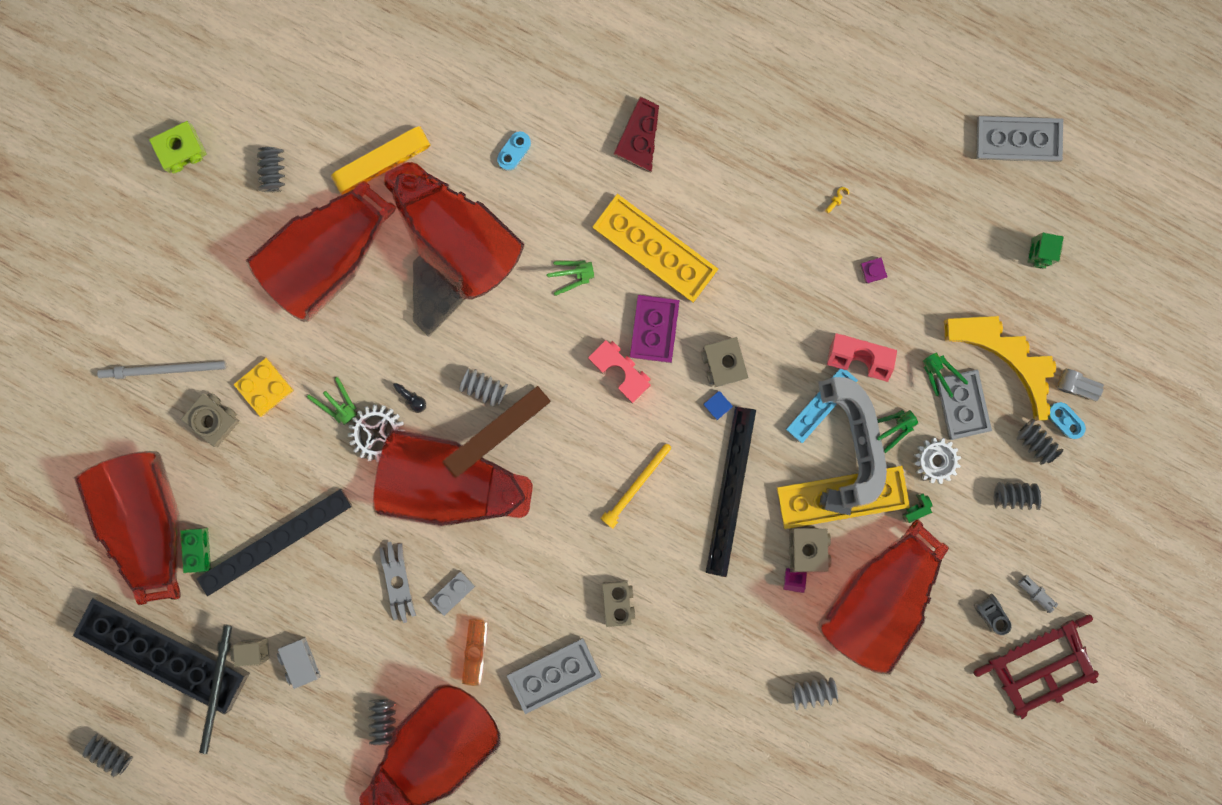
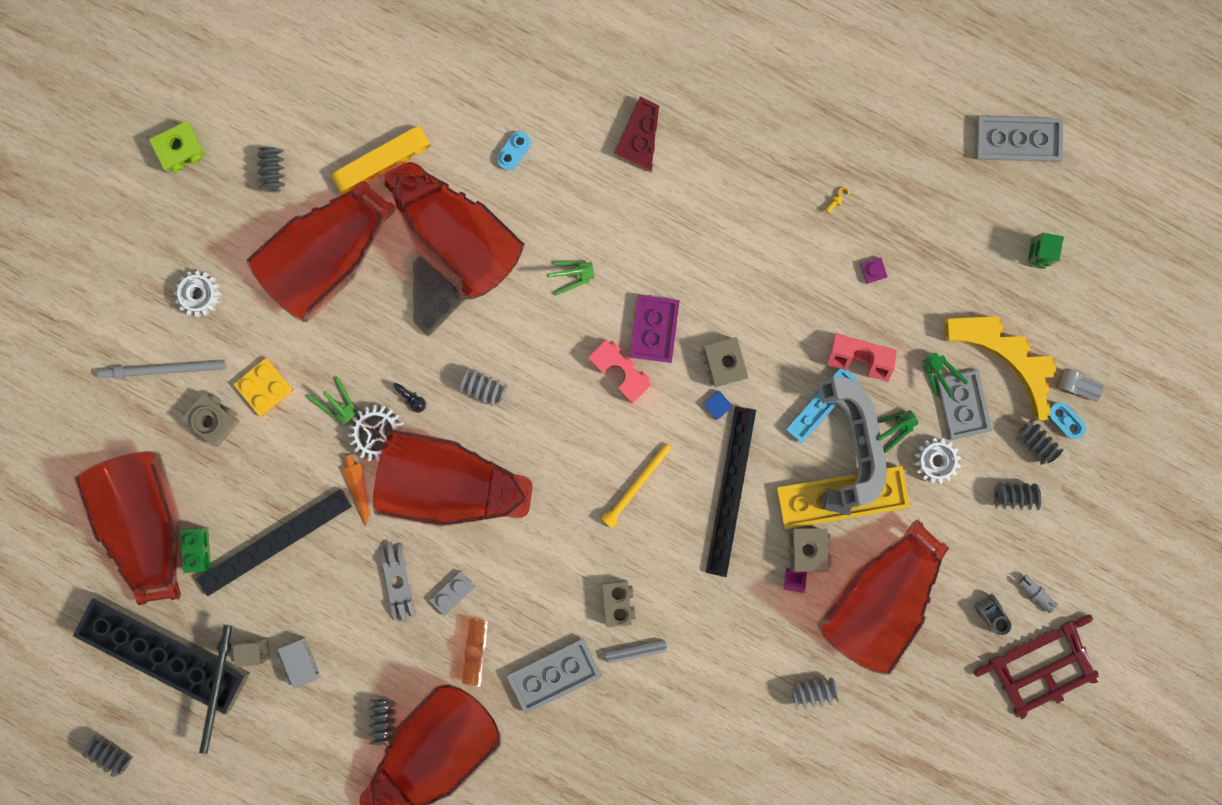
reddish brown tile [442,386,551,479] -> none
yellow plate [592,193,718,303] -> none
green bracket [902,493,933,523] -> none
none -> white gear [174,271,222,317]
none -> orange bar [342,455,370,526]
none -> light grey axle [605,640,667,664]

